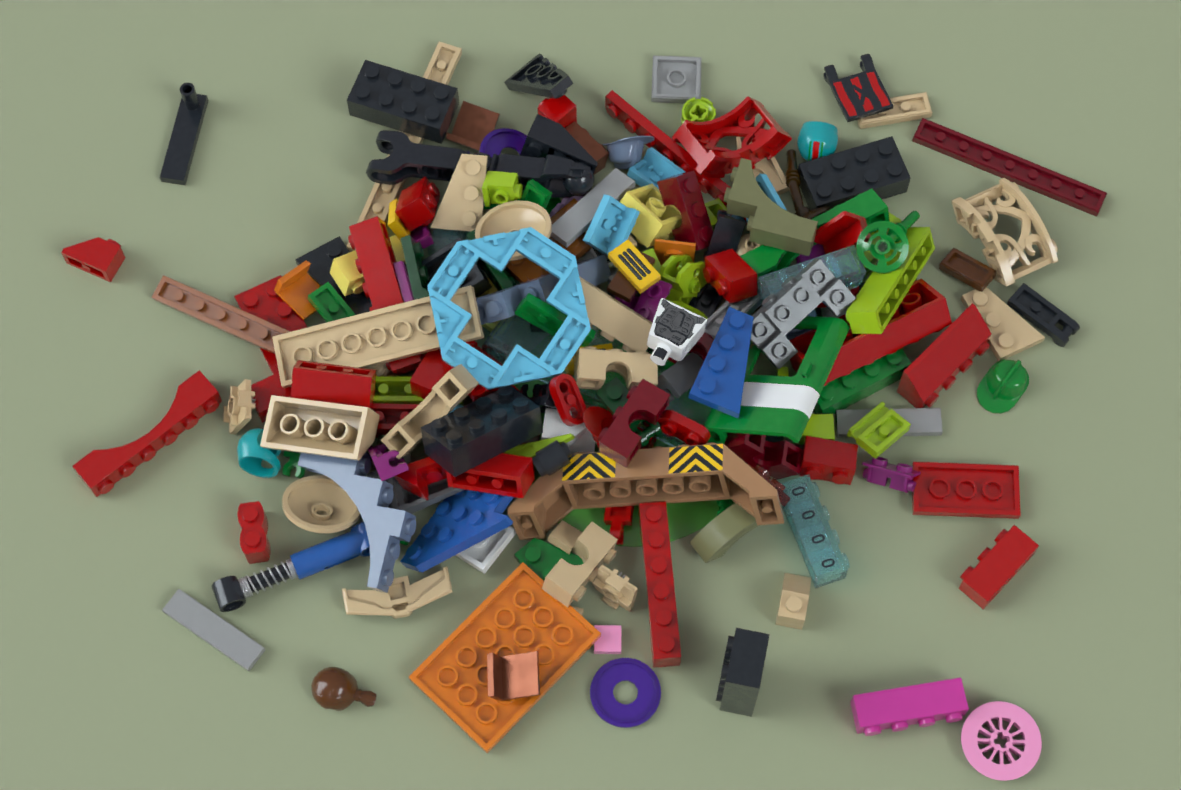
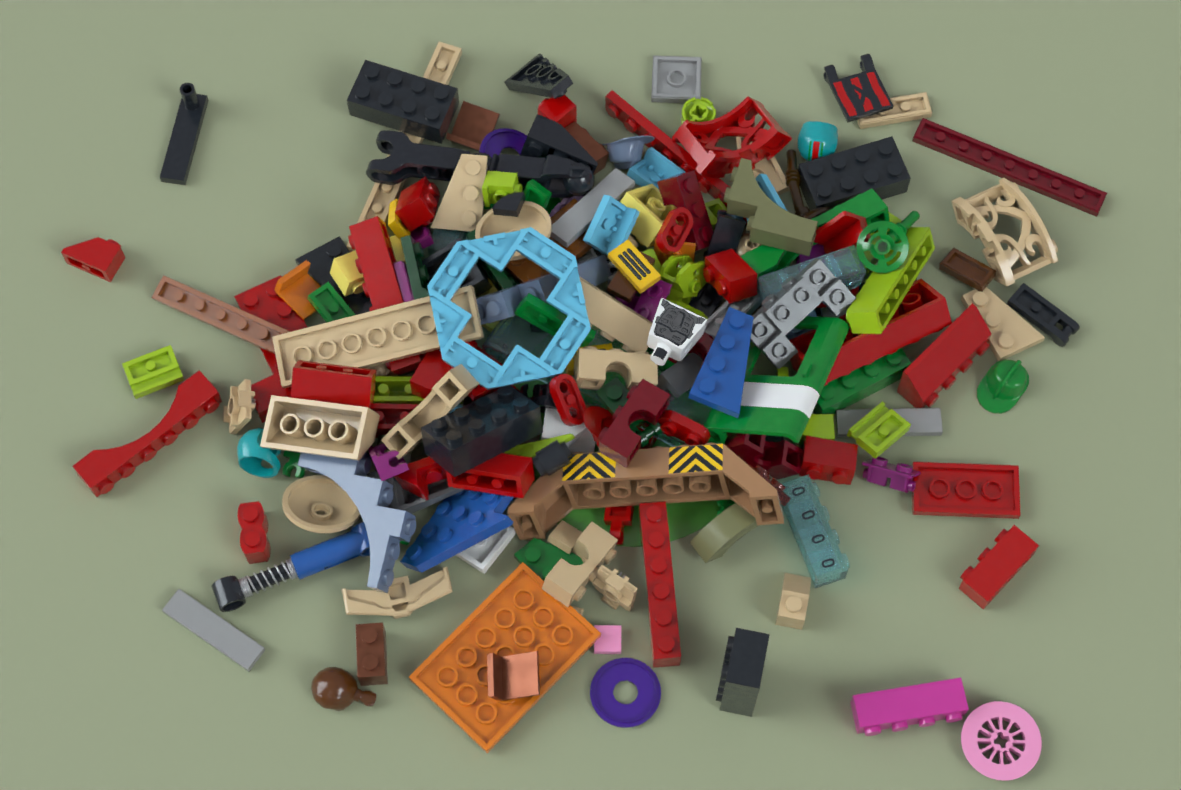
none -> lime plate [122,345,185,399]
none -> copper brick [356,622,388,686]
none -> black tile [492,192,526,217]
none -> red plate [656,207,693,254]

